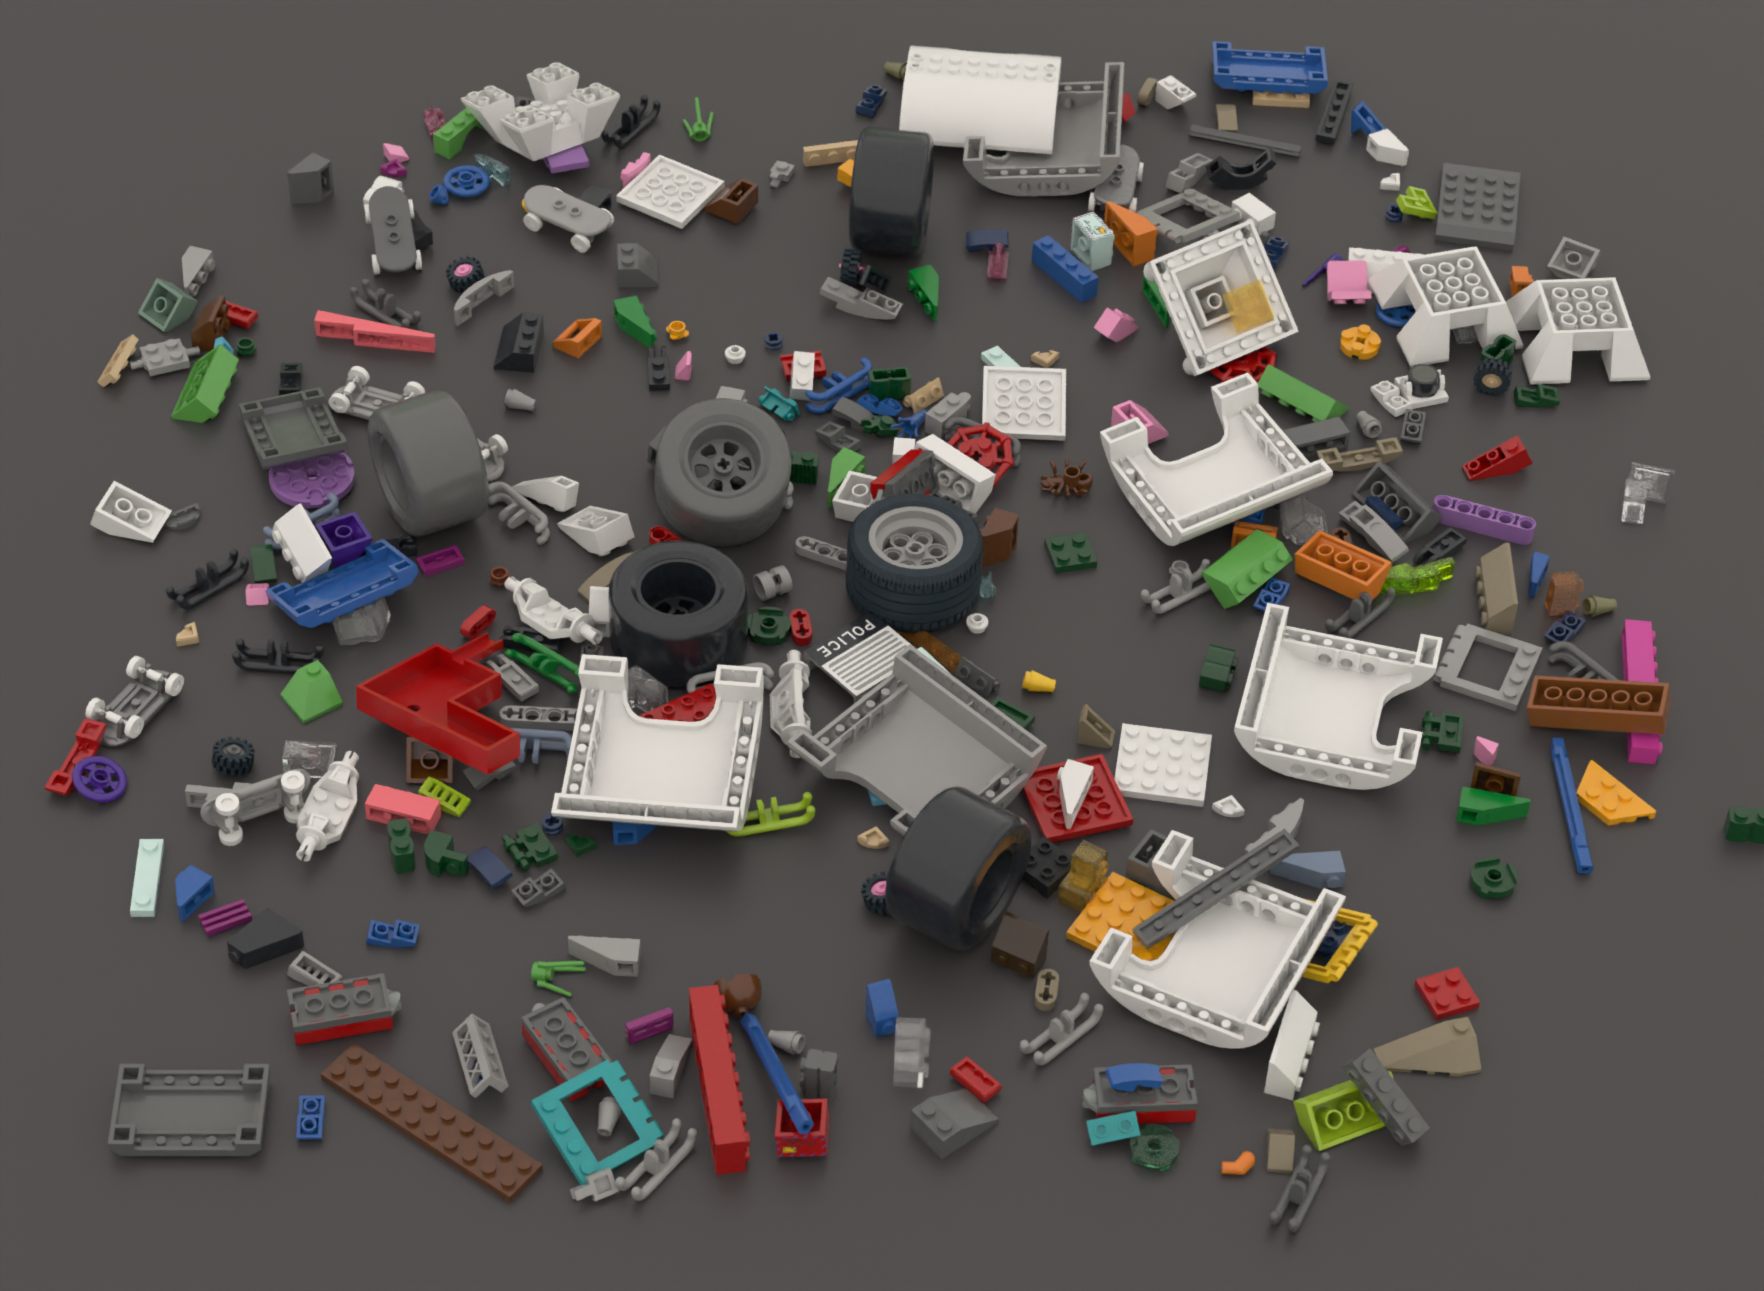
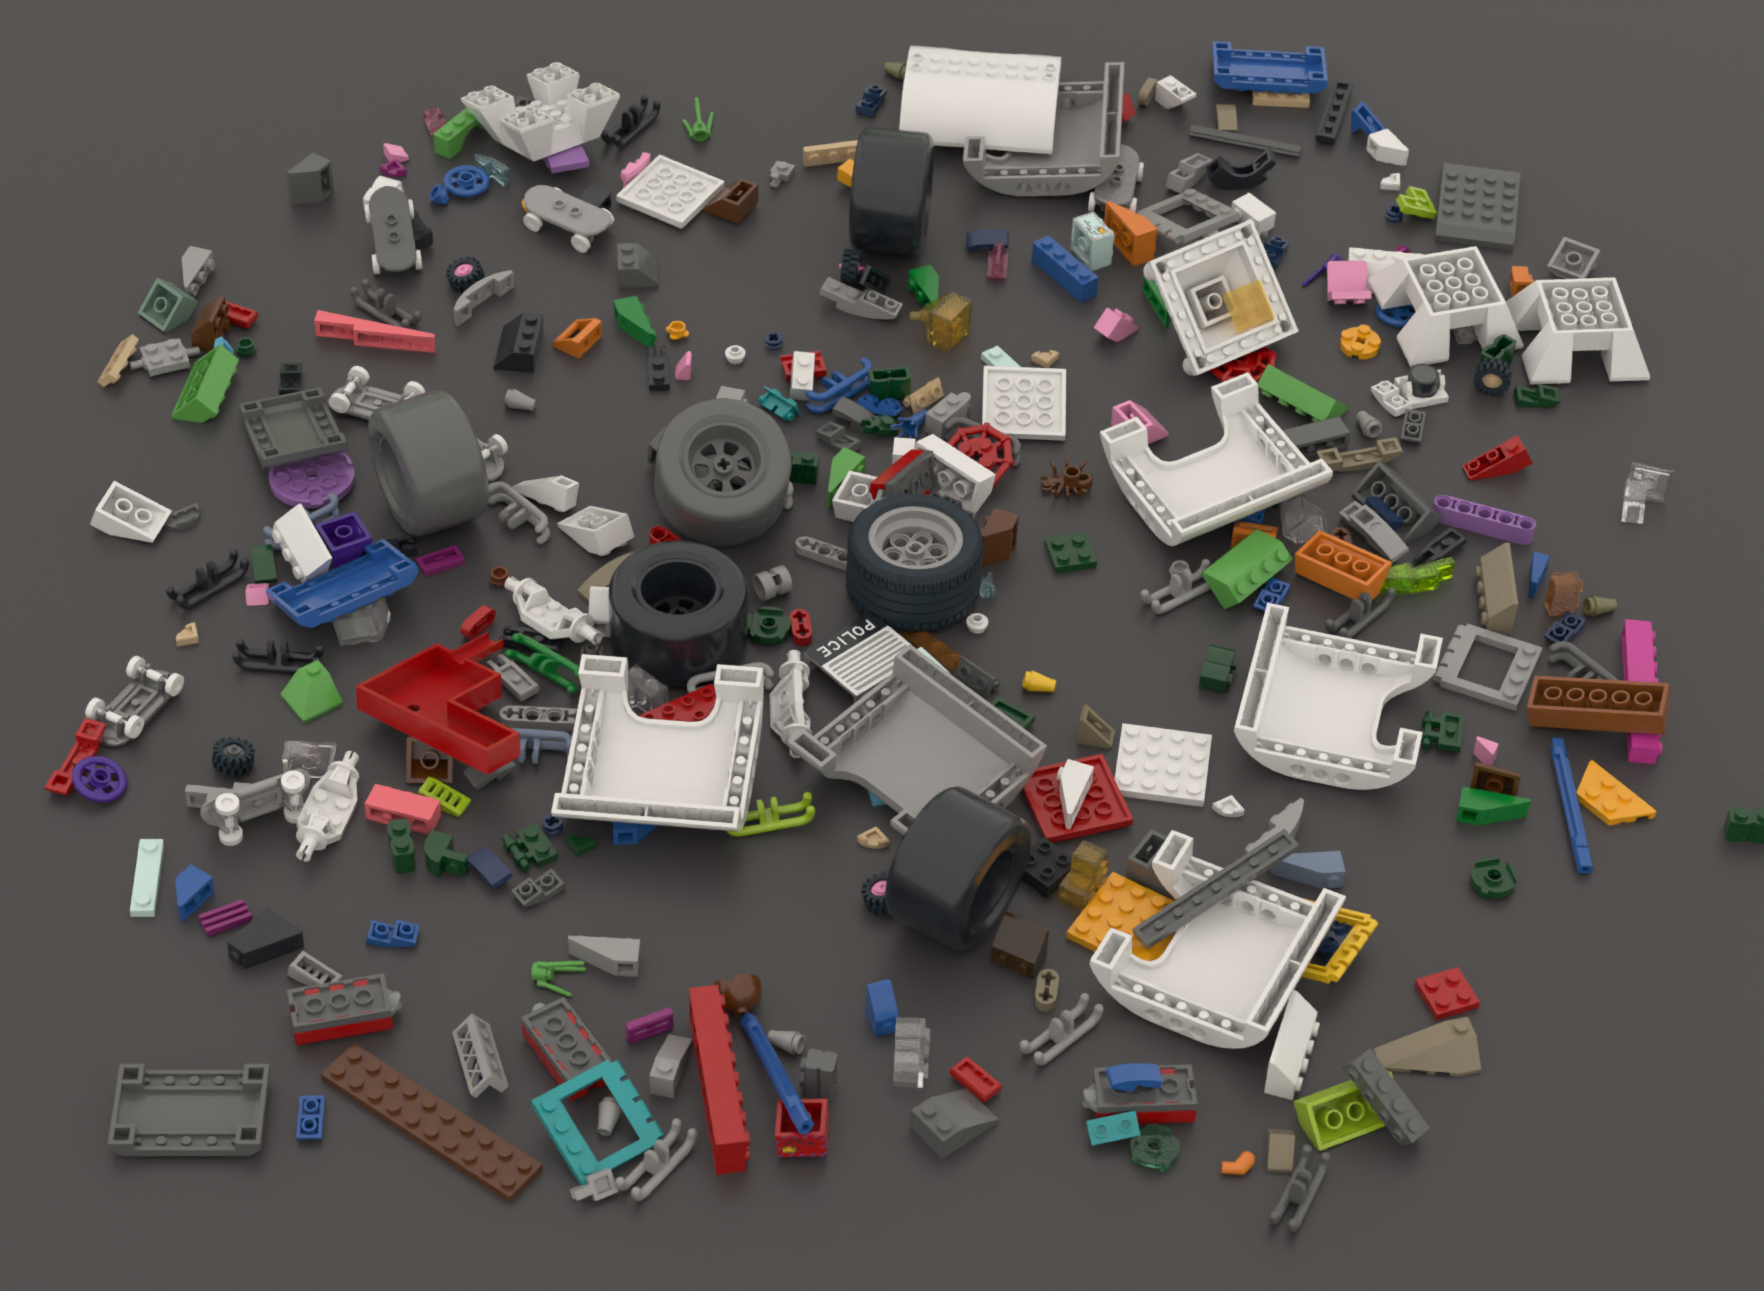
none -> clear yellow piece [910,291,972,353]

